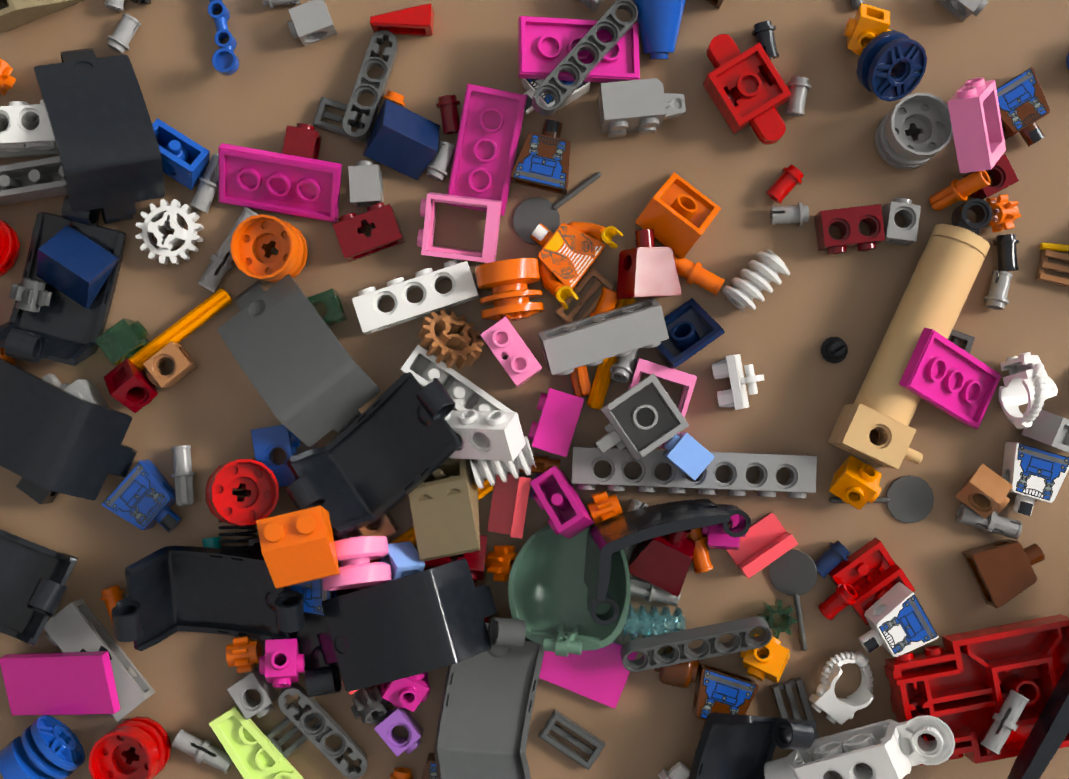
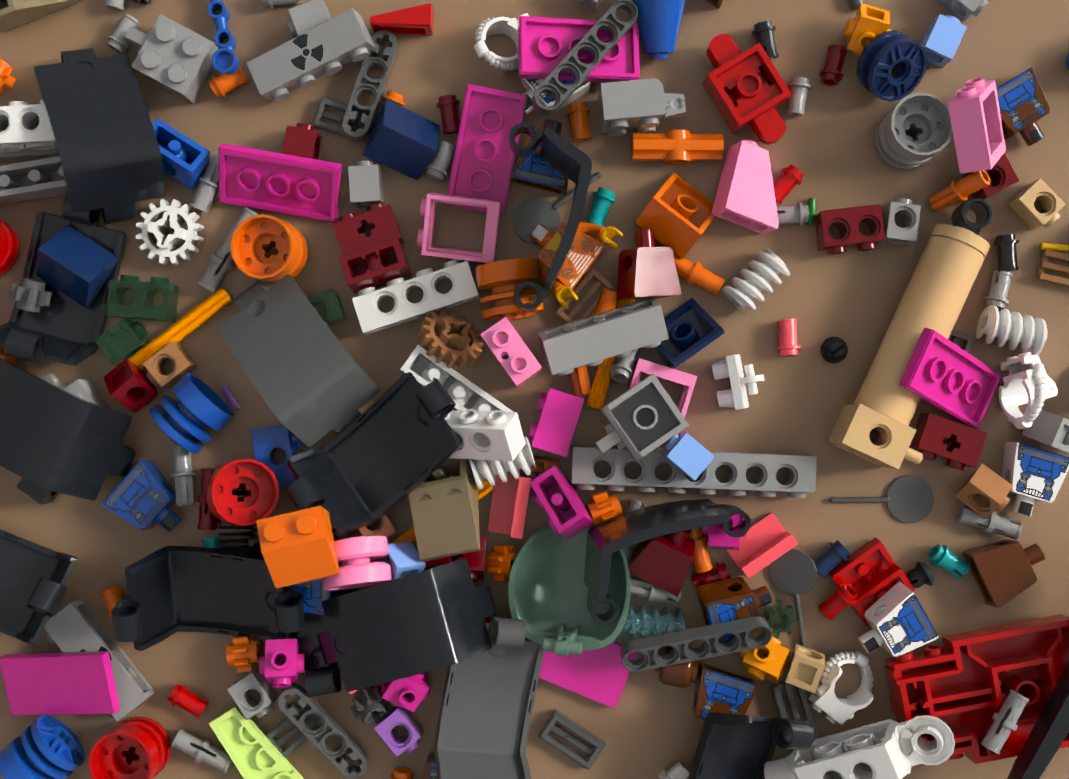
light orange brick [829,455,882,510] -> none
orange gear [986,194,1021,233] -> none
none -> clear green brick [107,275,179,322]
none -> light grey hinge [125,14,219,105]
none -> blue wheel [150,373,234,454]
none -> red pin [167,684,209,719]
none -> dark red pin [197,468,217,530]
none -> orange pin [208,65,249,98]
none -> medium lavender piece [221,384,240,411]
none -> light grey brick [247,8,376,102]
none -> dark red brick [339,238,412,294]
none -> white piece [473,13,529,73]
none -> black panel [509,123,592,312]
none -> orange pin [566,102,591,142]
none -> teal pin [585,187,616,226]
none -> orange piece [631,129,724,165]
none -> dark red pin [691,562,731,587]
none -> reddish brown torso [695,577,772,643]
none -> bright pink slope [711,140,779,234]
none -> coral pin [777,319,801,357]
none -> tan brick [785,644,825,693]
none -> green piece [806,198,816,226]
none -> dark red pin [819,44,847,86]
none -> black piece [907,562,934,588]
none -> dark red brick [909,413,987,471]
none -> light blue brick [921,14,967,68]
none -> teal pin [928,544,970,579]
none -> white piece [976,305,1048,355]
none -> tan brick [1008,178,1066,230]

